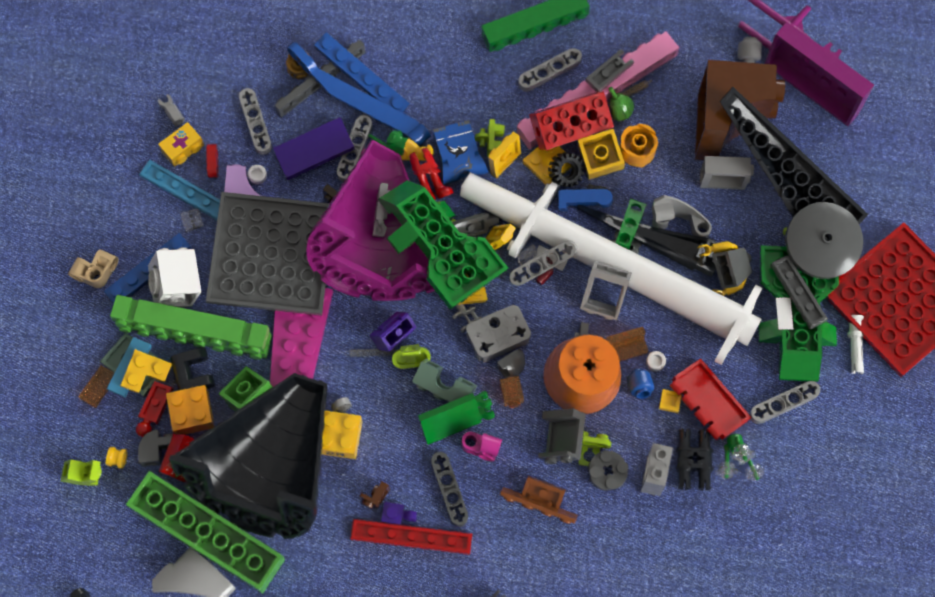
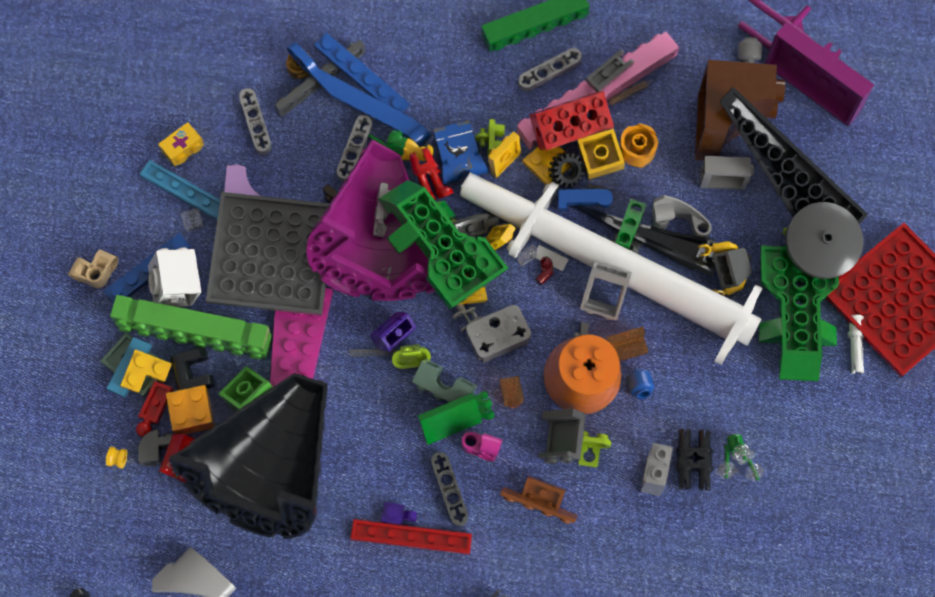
lime brick [60,459,102,486] -> none
clear orange tile [78,365,114,408] -> none
bright green brick [126,471,285,594] -> none
light grey bar [158,94,185,126] -> none
red beam [207,144,219,178] -> none
white tile [247,165,267,184] -> none
dark purple tile [273,117,355,180] -> none
yellow brick [321,411,362,459] -> none
light grey tile [331,397,352,413] -> none
reddish brown bracket [359,481,390,509] -> none
dark grey brick [497,349,526,382] -> none
light grey beam [510,240,577,286] -> none
dark grey plate [588,450,628,491] -> none
bright green piece [608,87,634,122] -> none
white tile [646,351,666,372] -> none
yellow plate [659,389,682,413] -> none
red hinge [670,358,752,440] -> none
light grey beam [750,381,820,424] -> none
dark grey tile [770,255,828,329] -> none
white sticker [776,298,793,329] -> none

